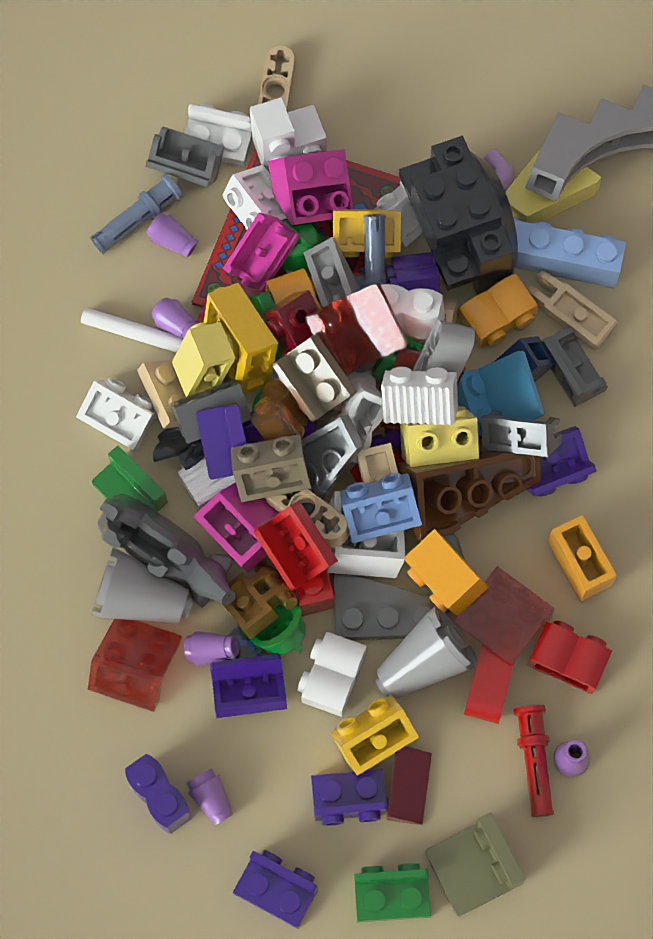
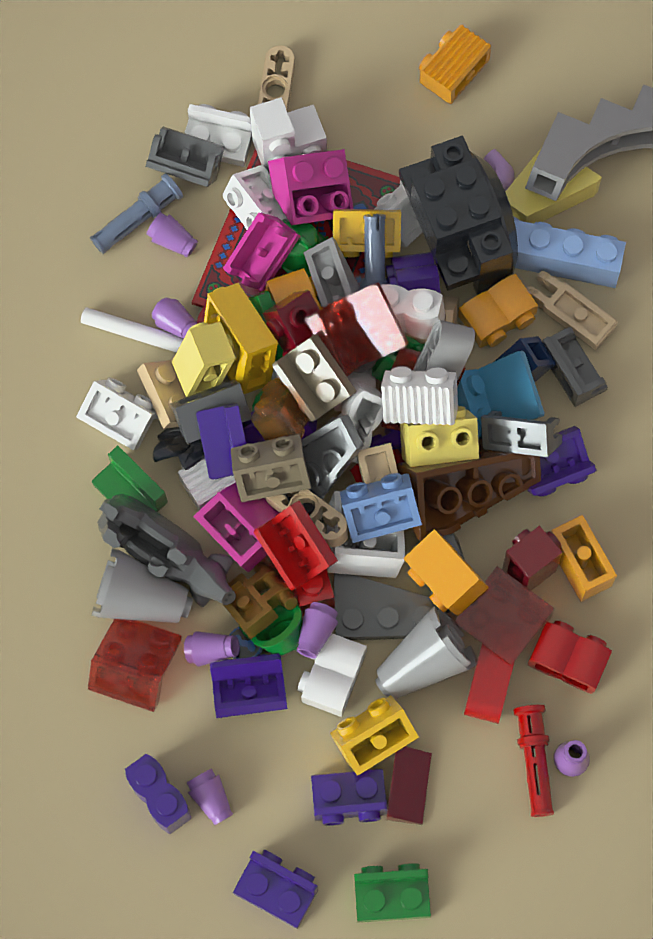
olive bracket [425,812,526,916] -> none
none -> medium lavender cone [297,602,338,659]
none -> light orange brick [419,25,491,104]
none -> dark red brick [502,525,563,596]

